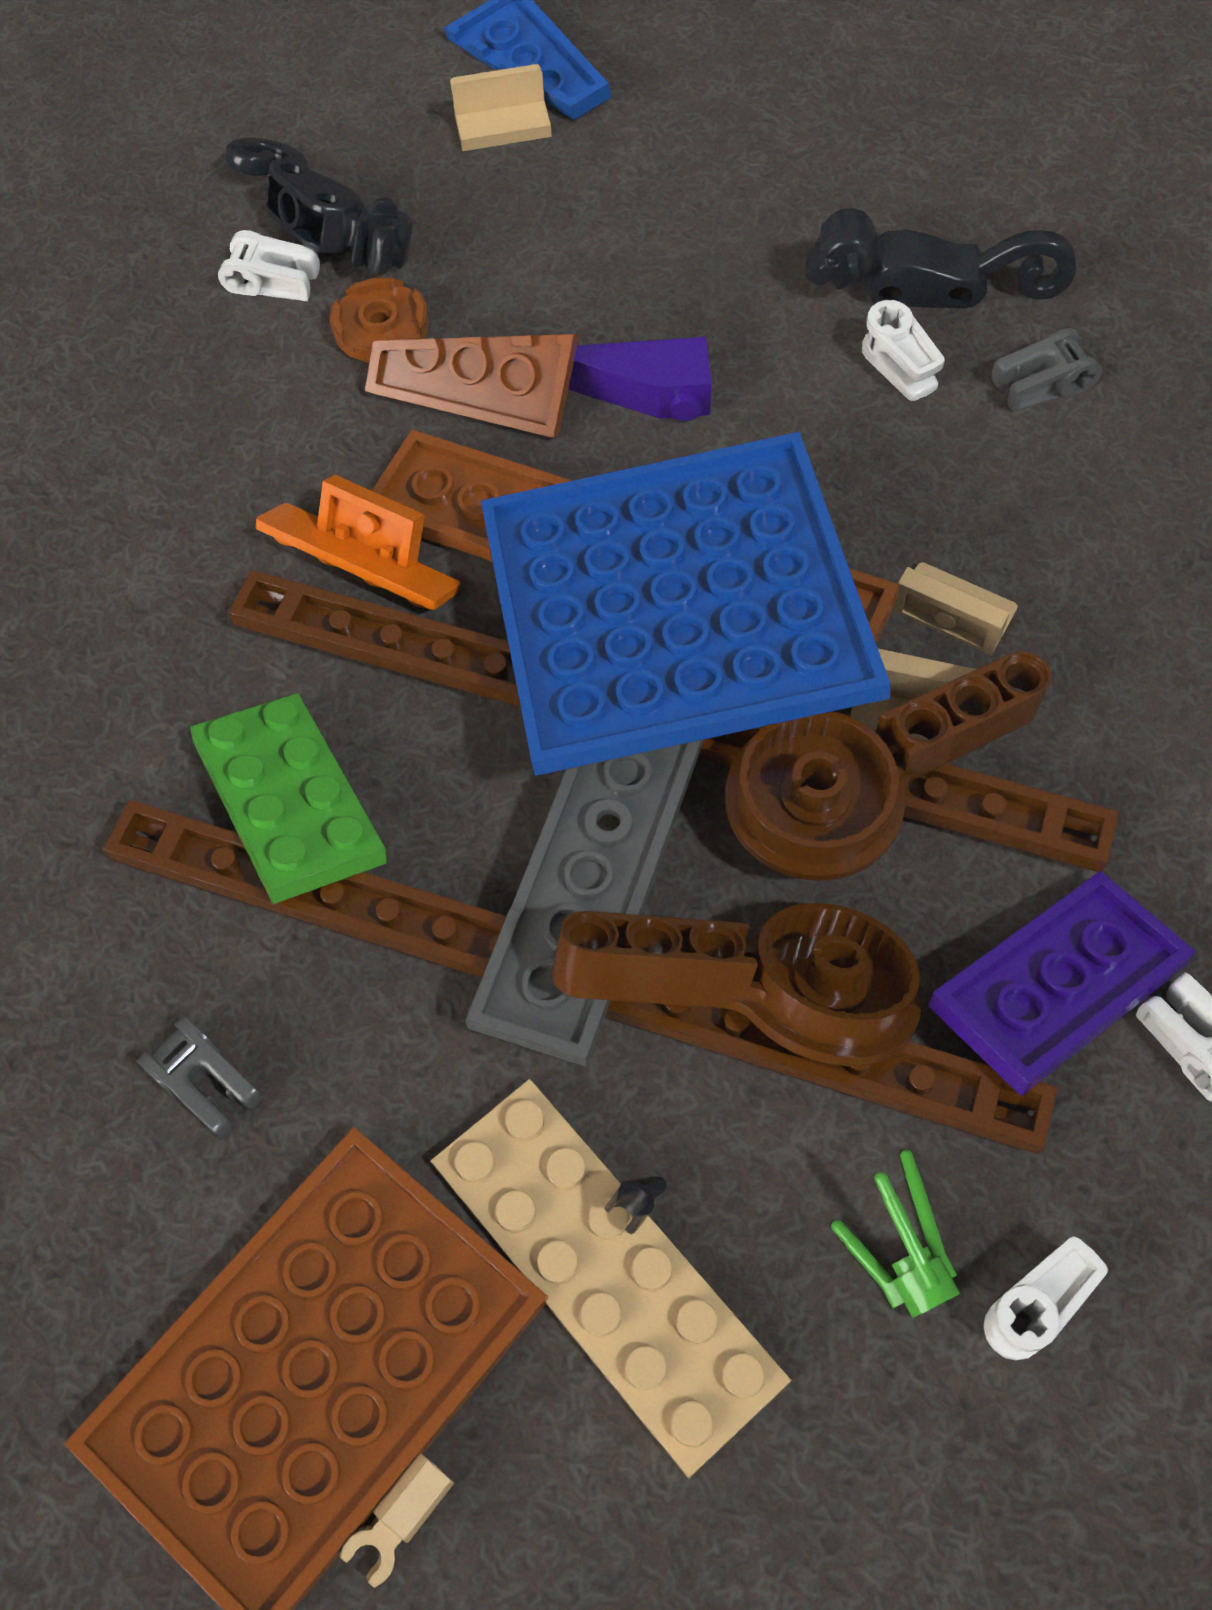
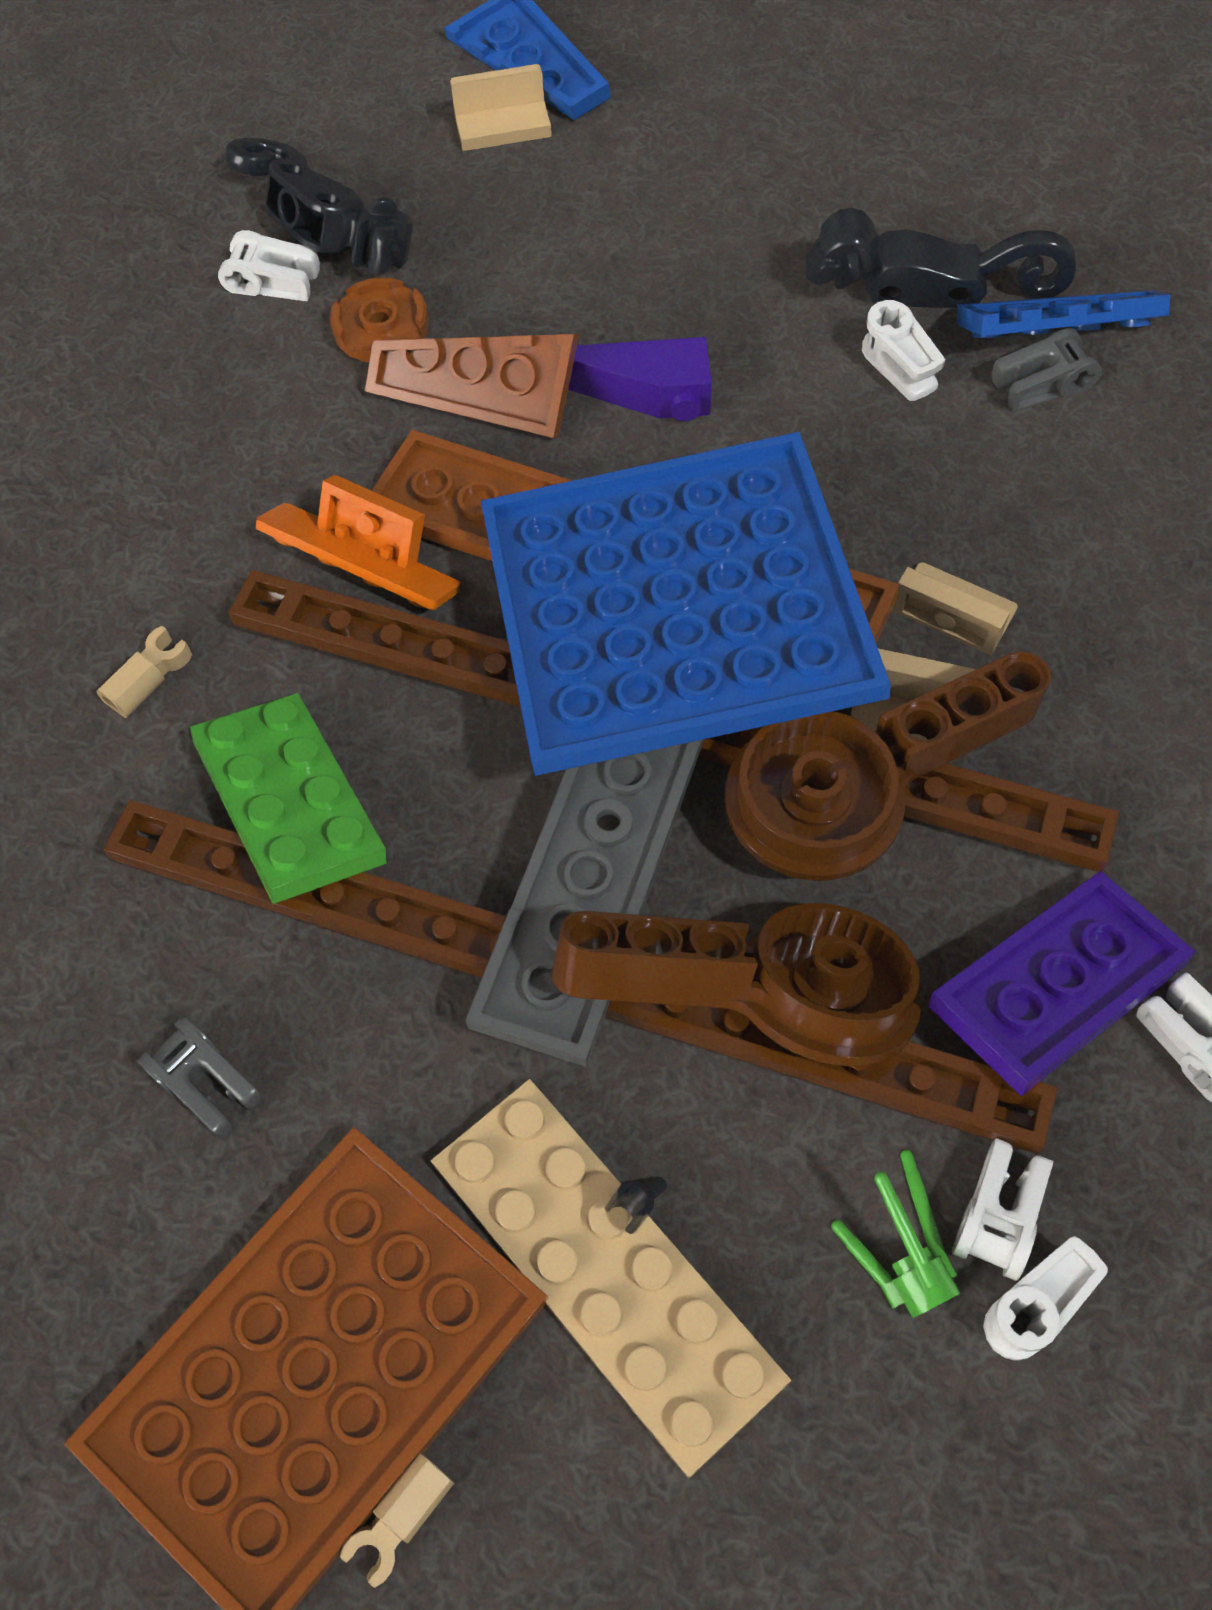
none -> tan bar [97,626,192,718]
none -> white piece [952,1138,1053,1281]
none -> blue wing [957,290,1171,338]

